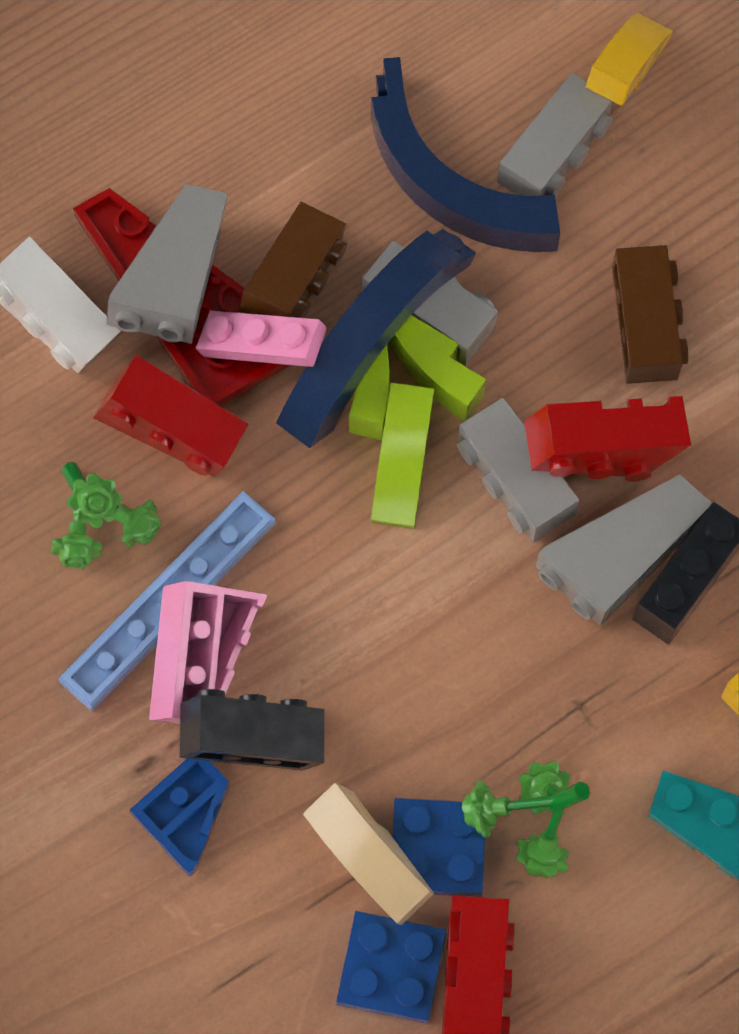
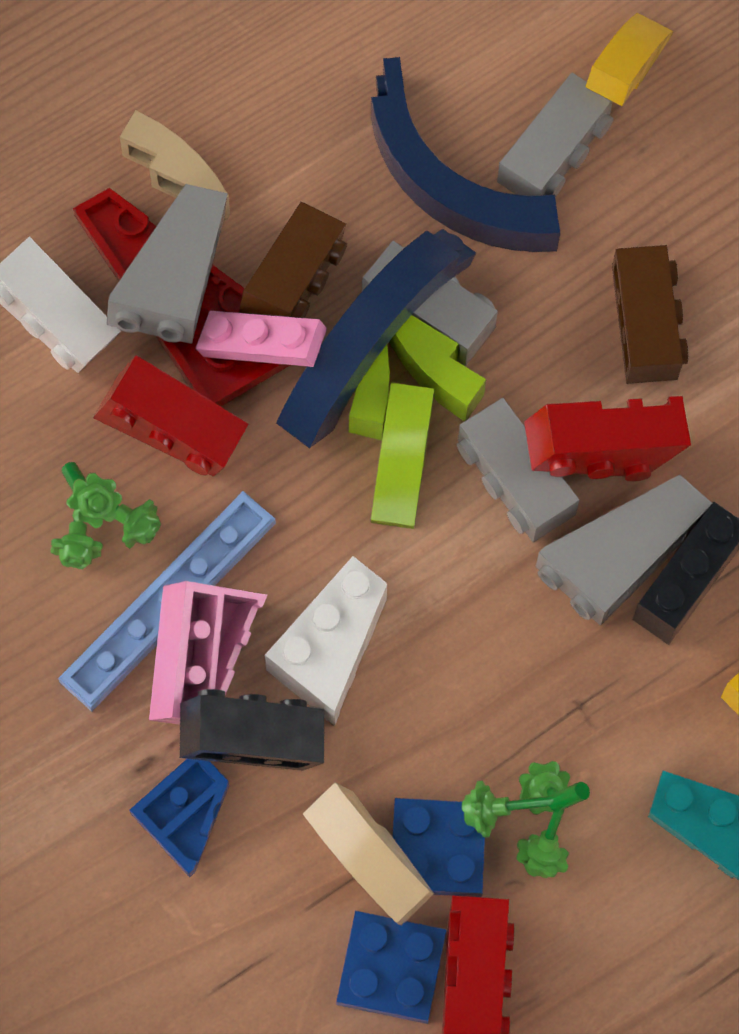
none -> tan slope [120,110,230,221]
none -> white wedge [265,556,387,726]

